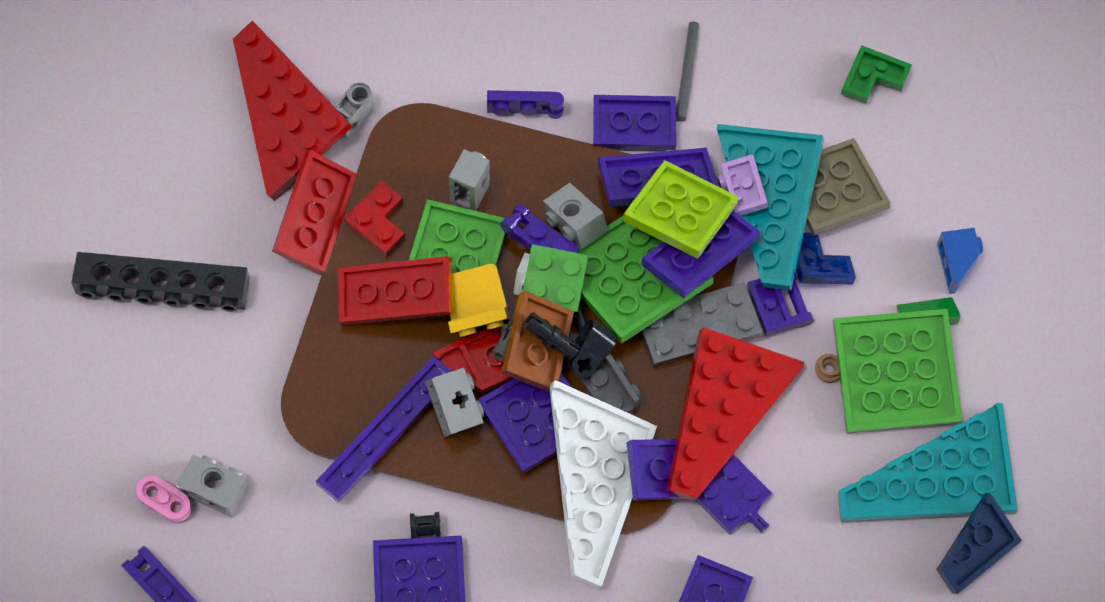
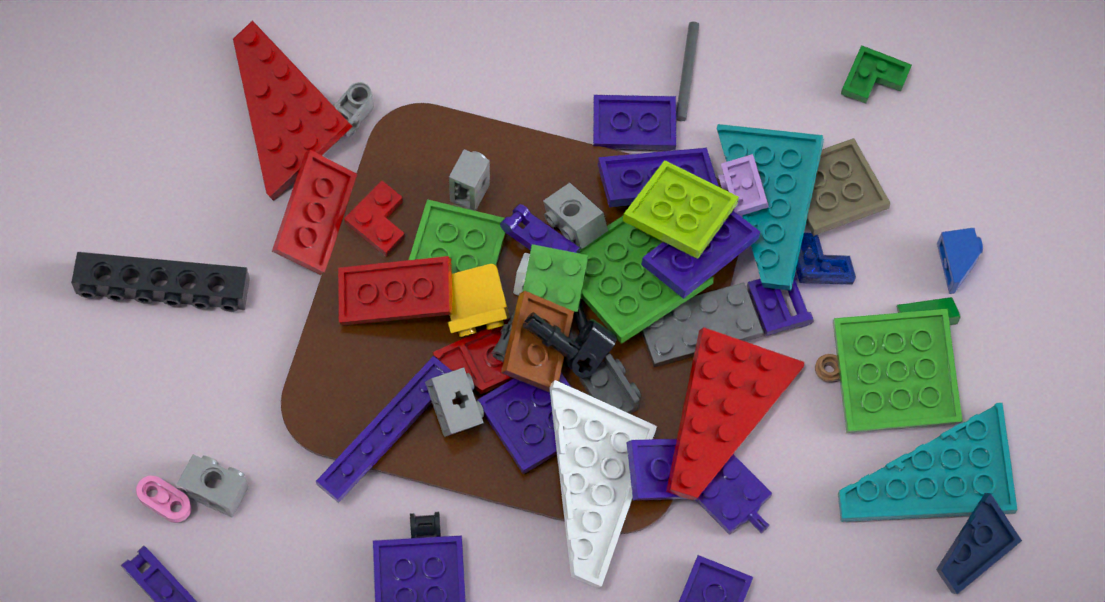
dark purple plate [487,90,564,119] -> none

